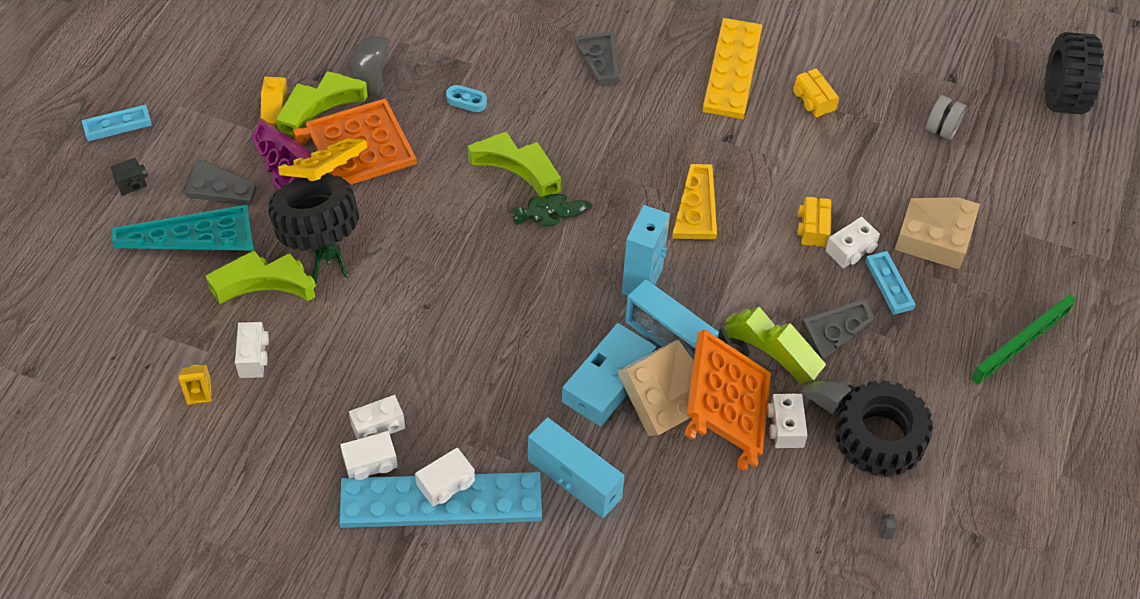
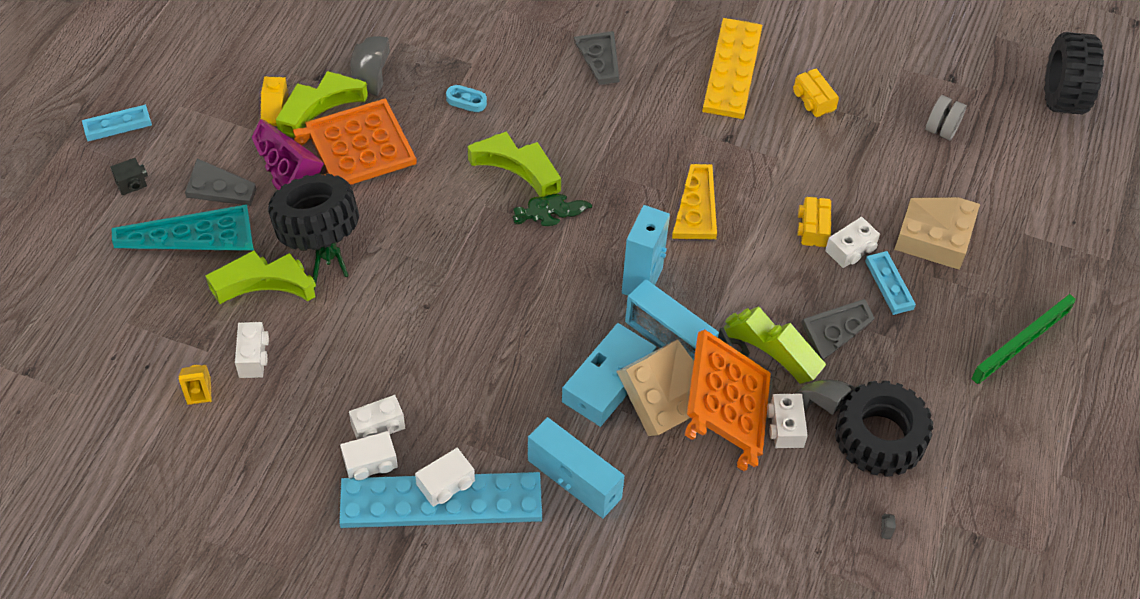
yellow wing [278,138,367,181] -> none

